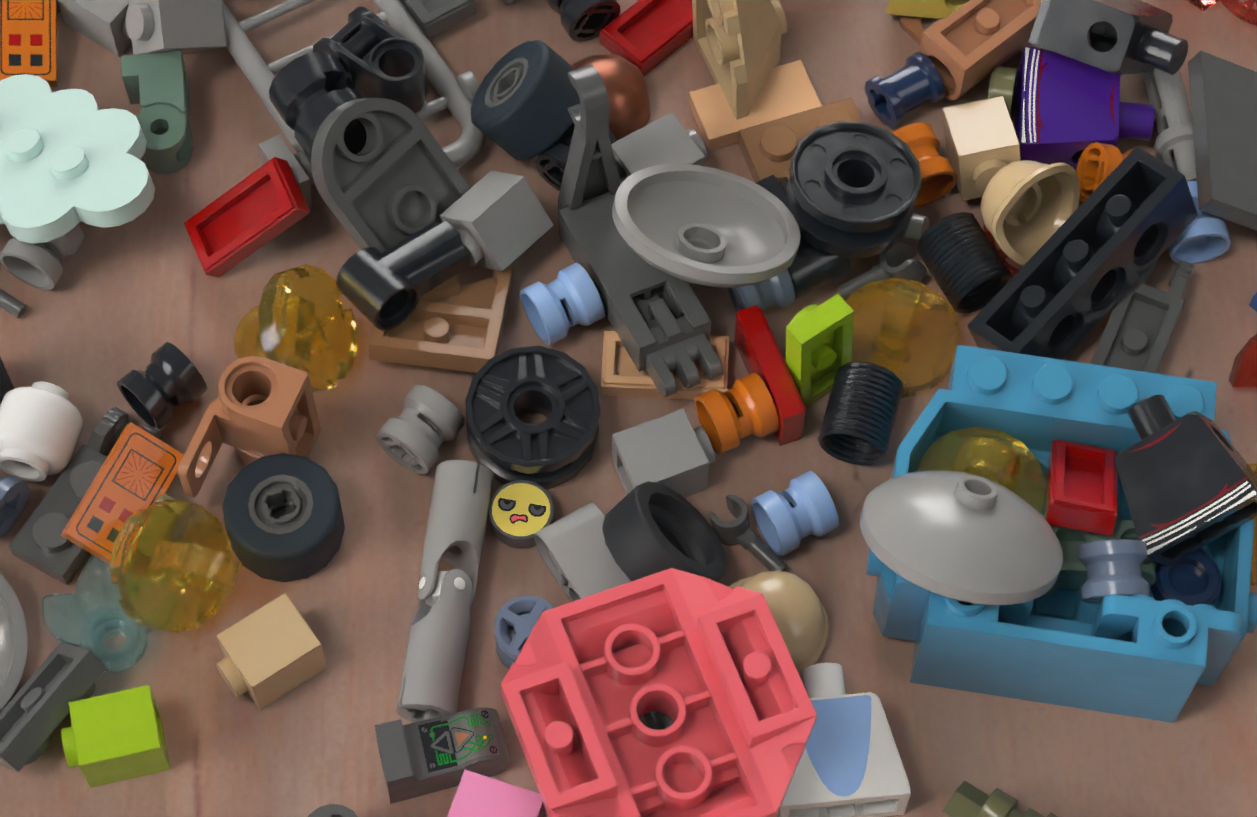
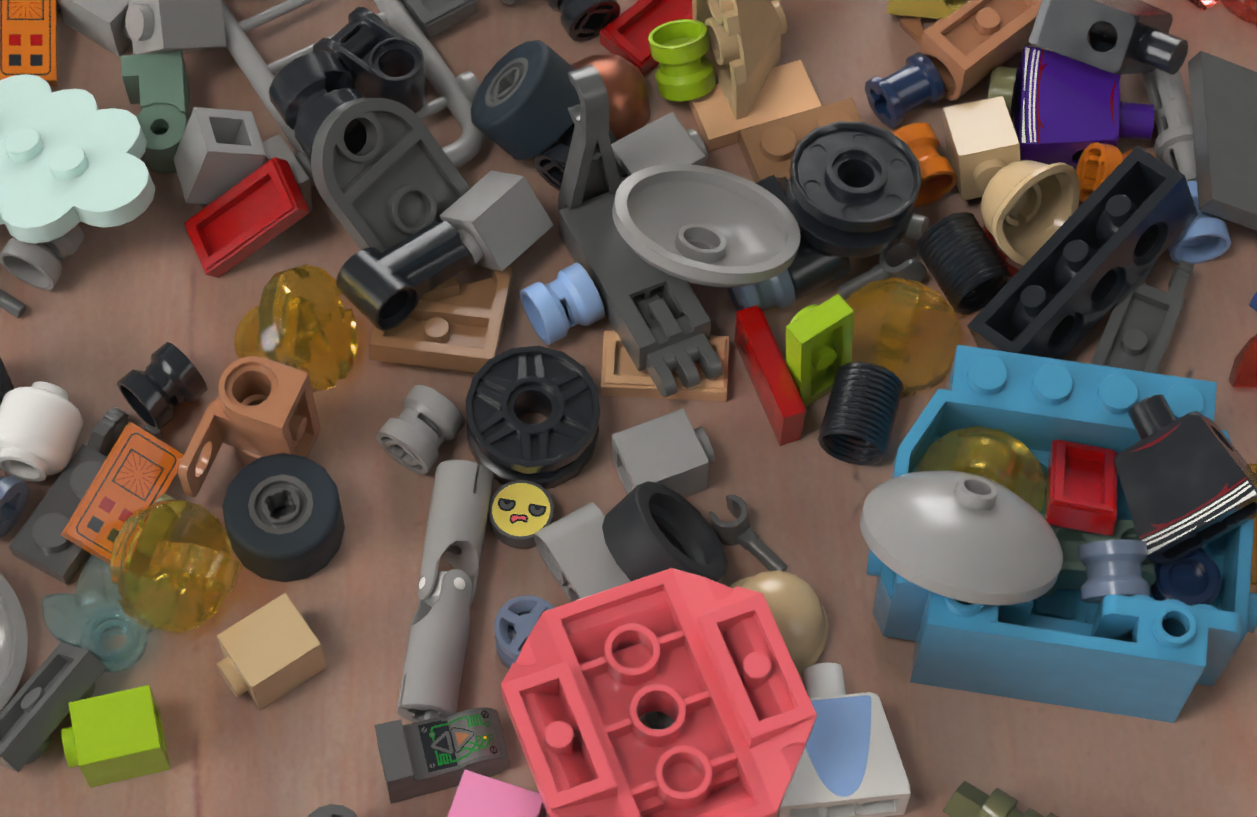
orange wheel [694,373,779,455] -> none
light blue wheel [751,470,839,556] -> none
none -> light grey brick [173,107,266,205]
none -> lime wheel [648,19,717,102]

